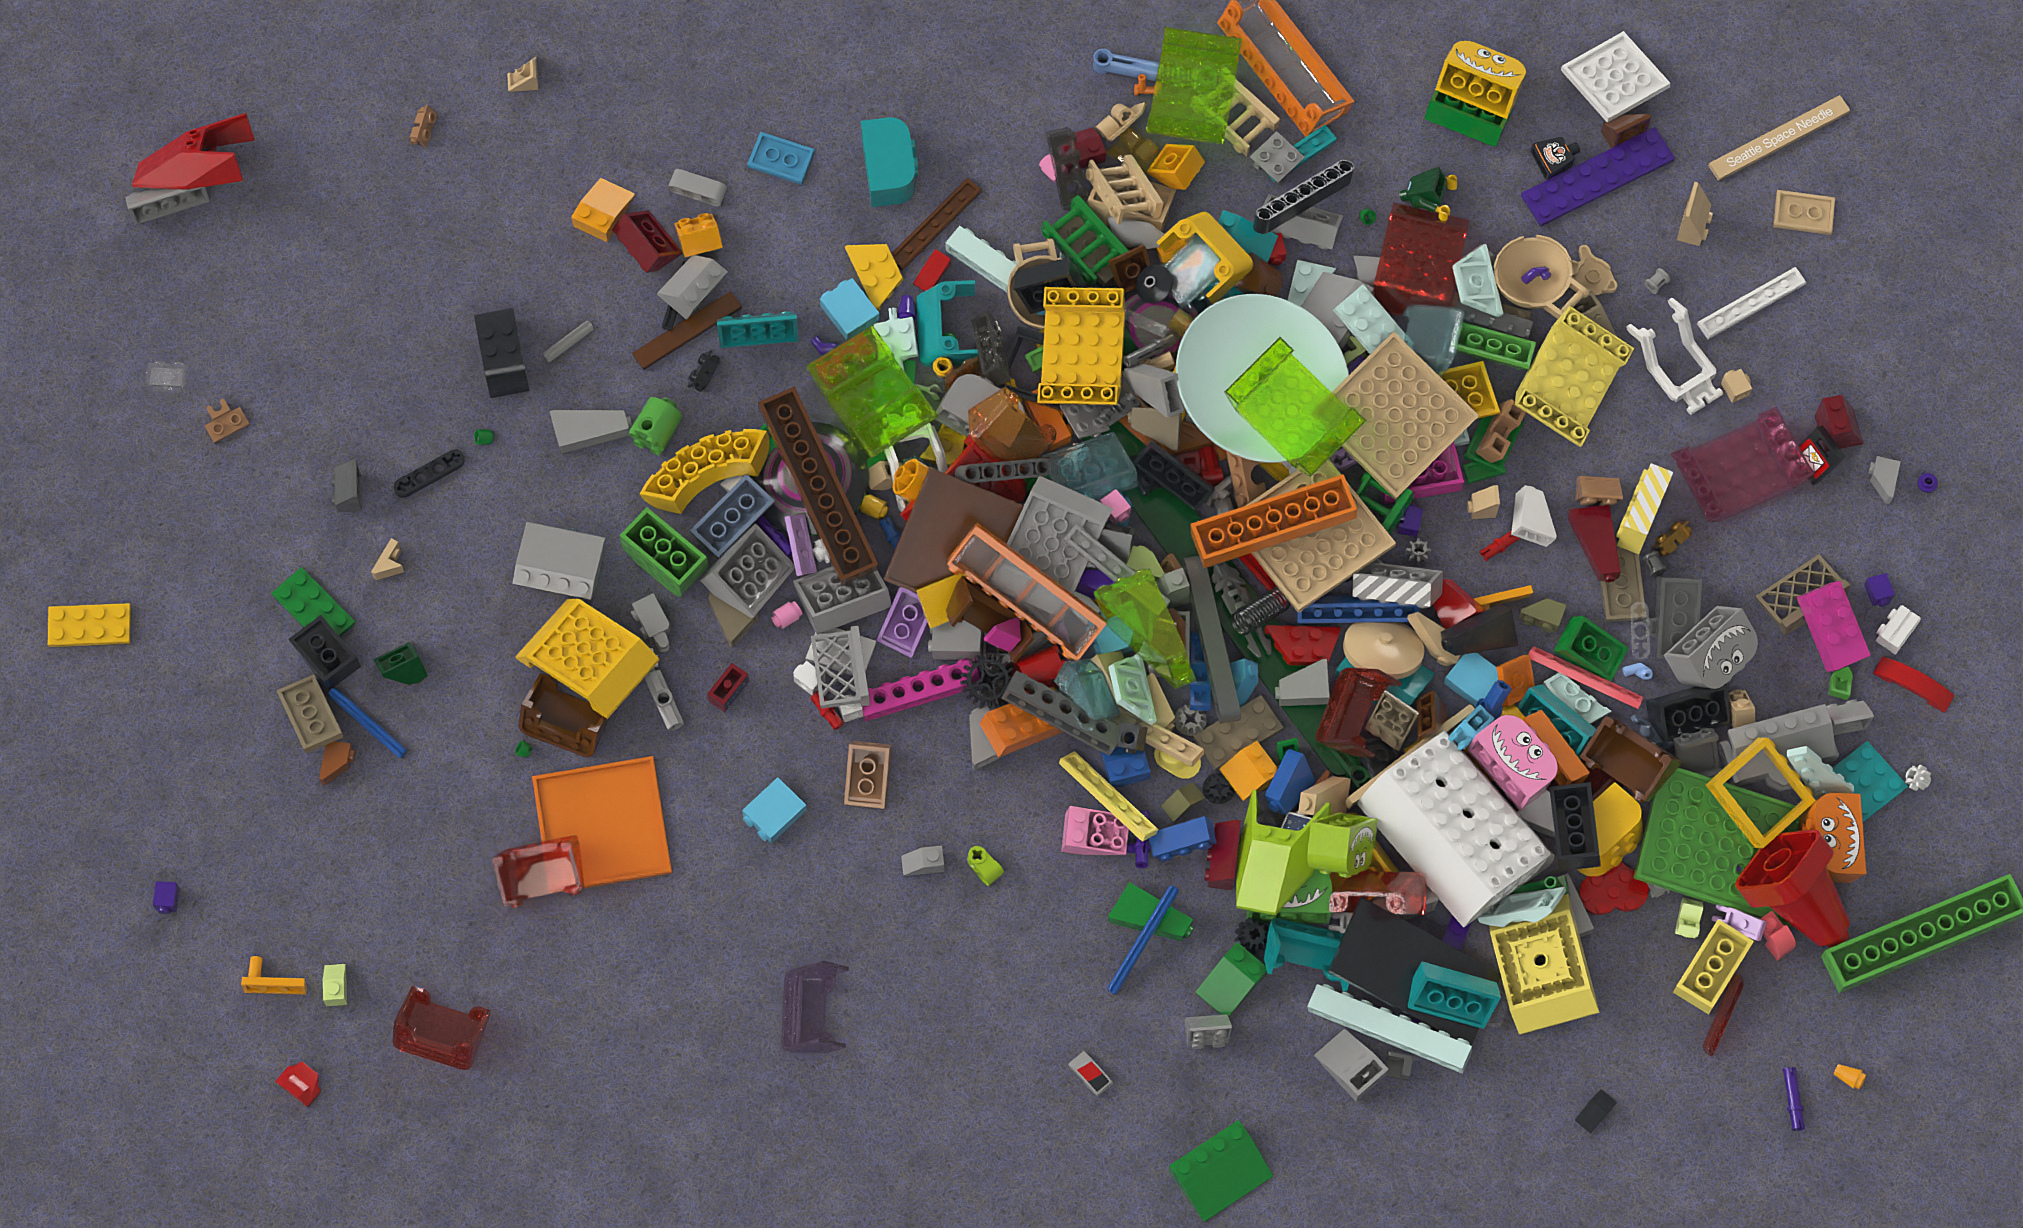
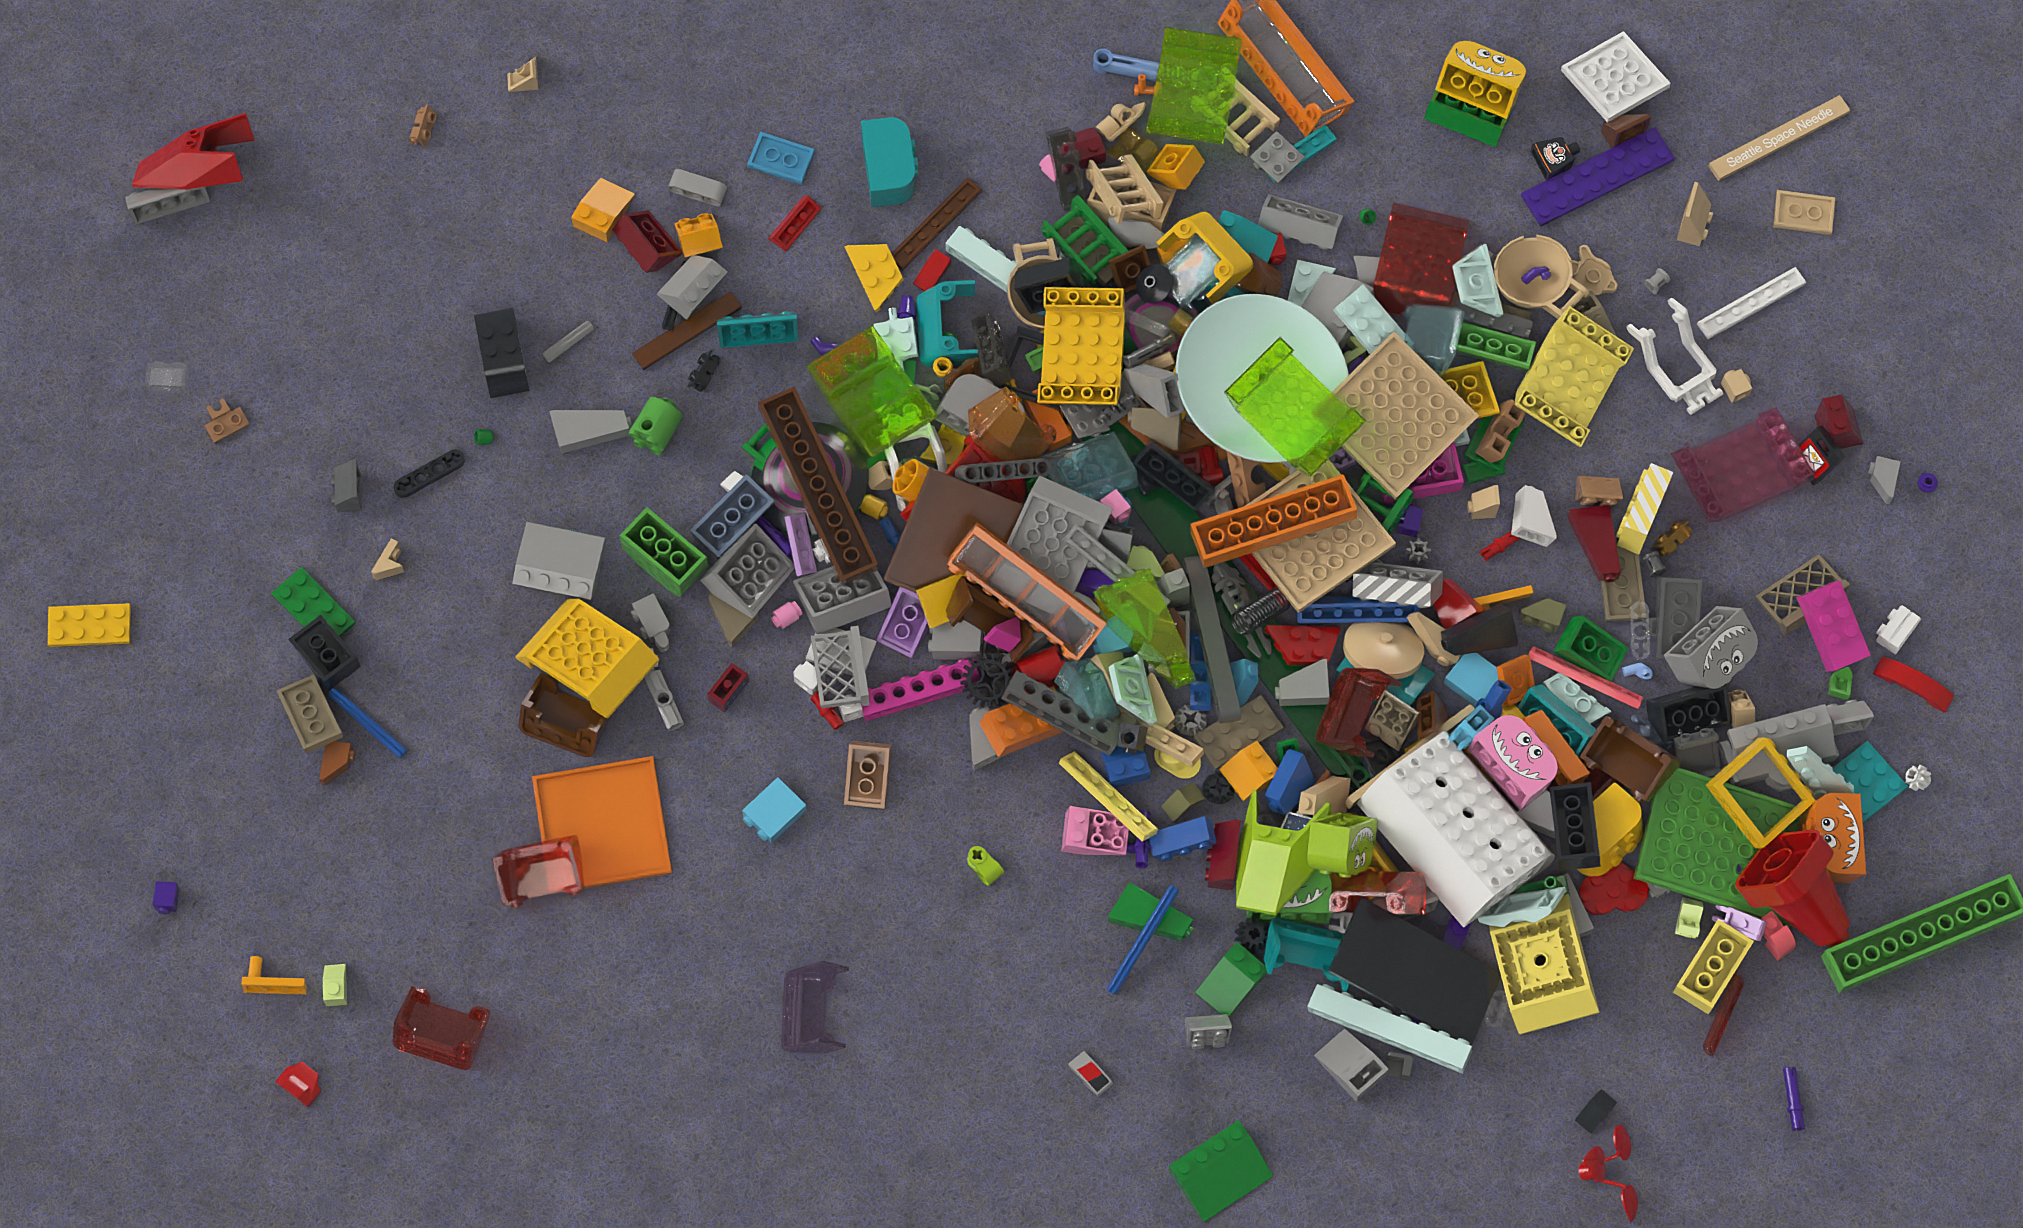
dark green slope [373,642,428,685] -> none
green hinge [515,740,532,758] -> none
yellow brick [640,429,769,514] -> none
medium azure brick [820,278,880,342] -> none
light grey slope [901,845,944,876] -> none
black beam [1253,160,1354,234] -> none
dark green torso [1399,167,1457,221] -> none
teal slope [1408,962,1501,1029] -> none
light orange cone [1833,1064,1866,1090] -> none
dark purple brick [1864,573,1895,607] -> none
none -> red slope [768,195,822,251]
none -> red plant [1579,1124,1638,1223]

